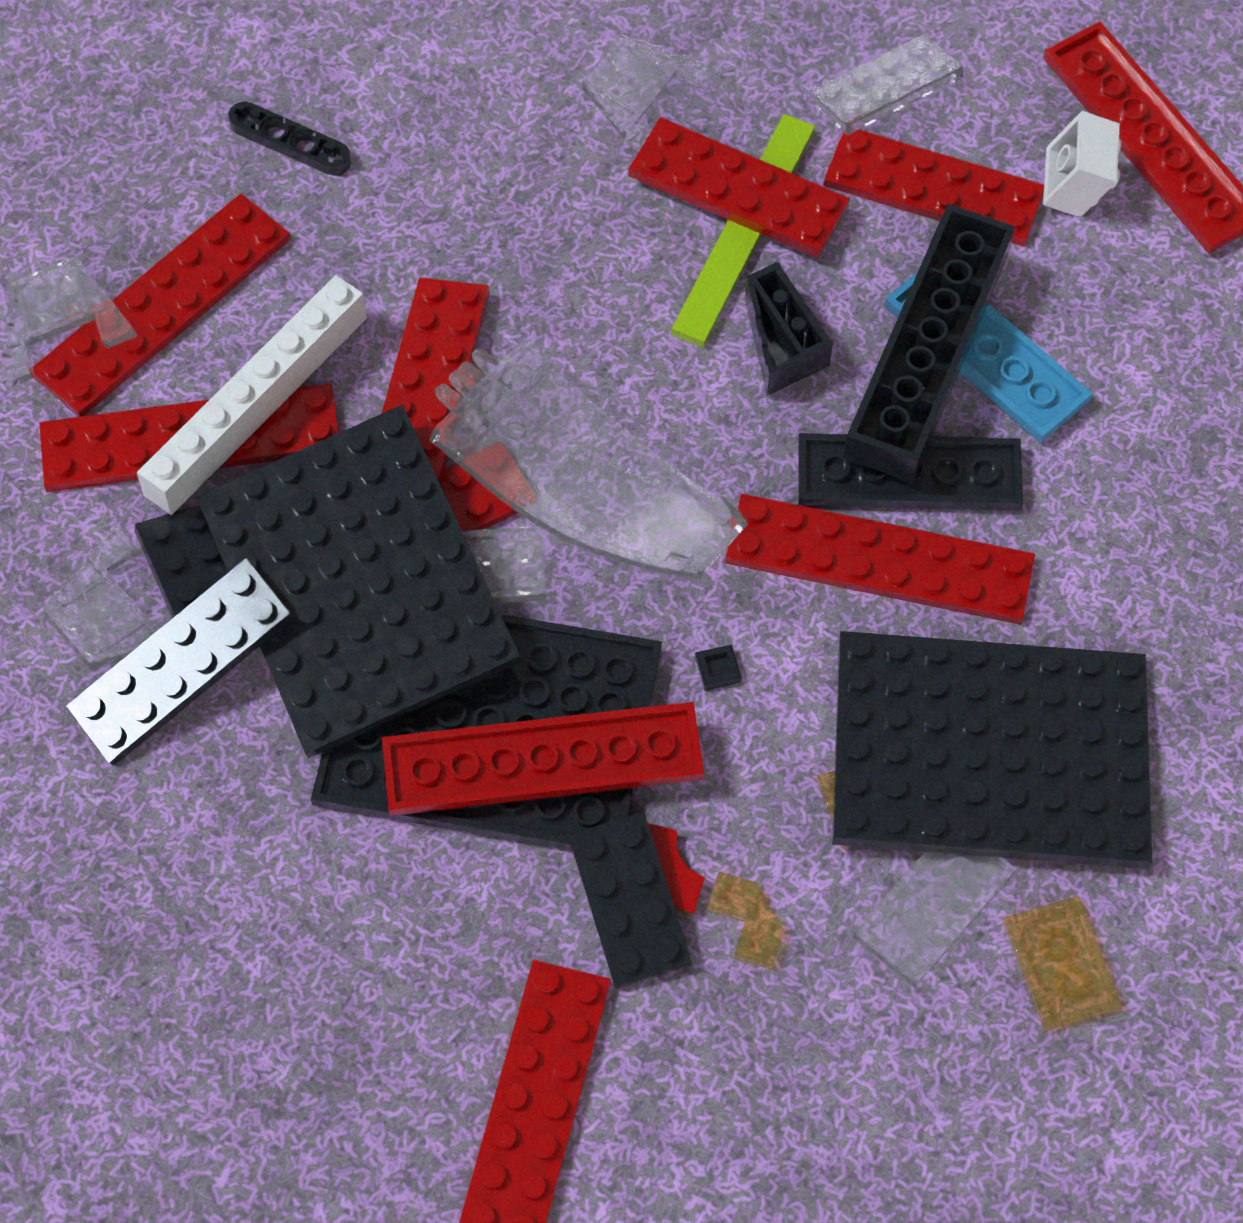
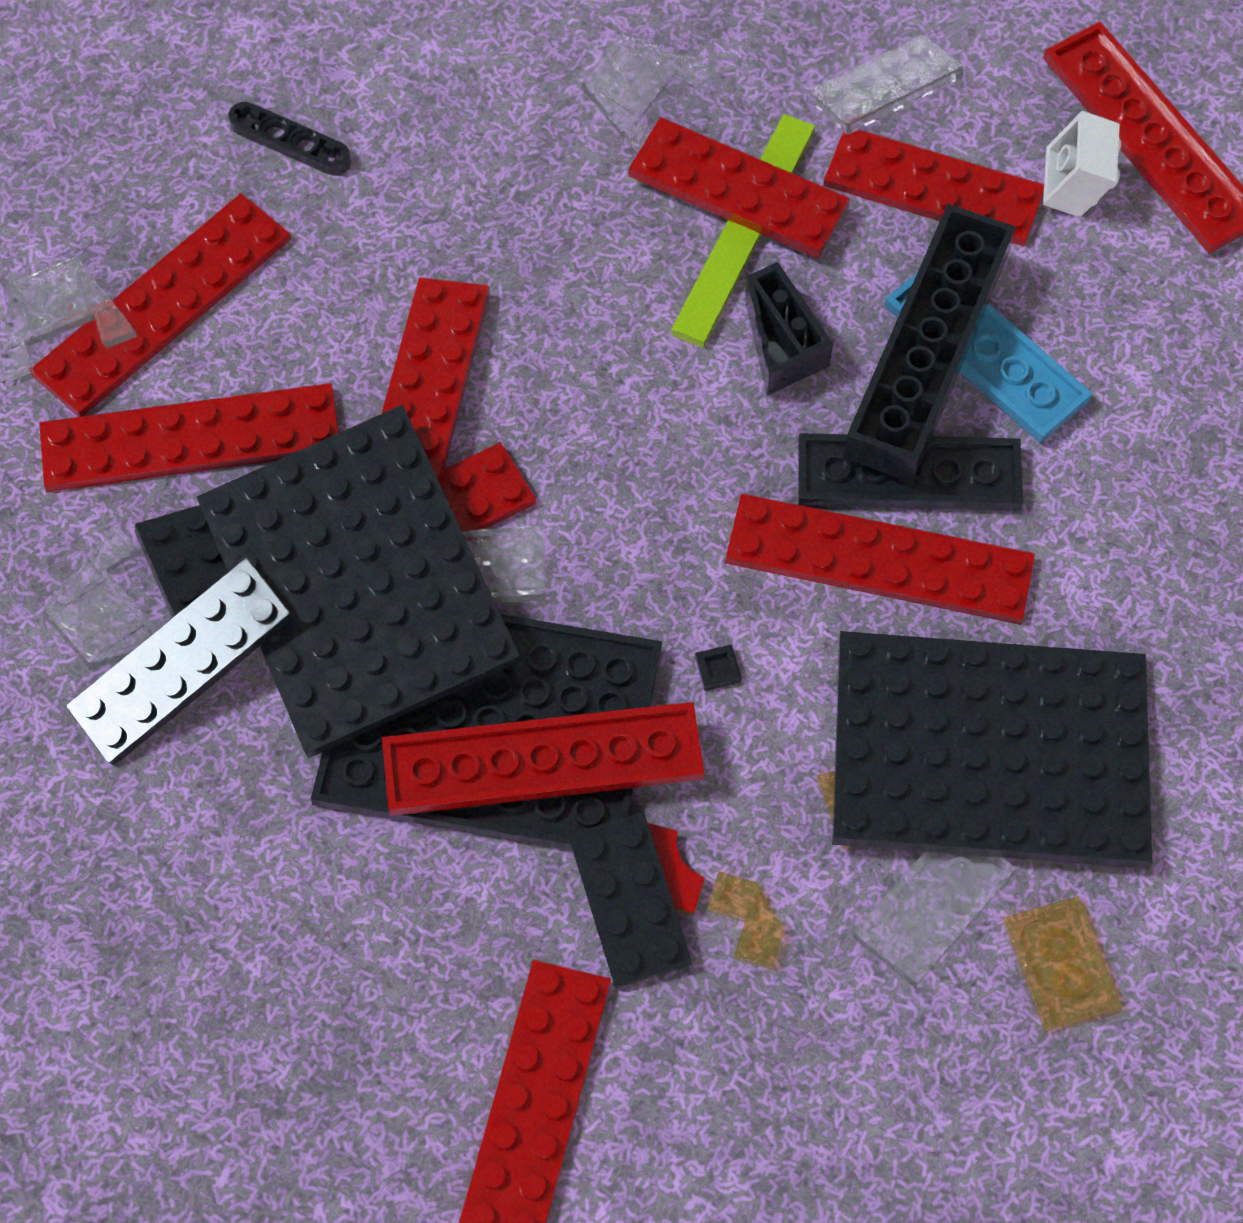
white brick [137,275,367,515] -> none
clear windscreen [429,338,748,579] -> none

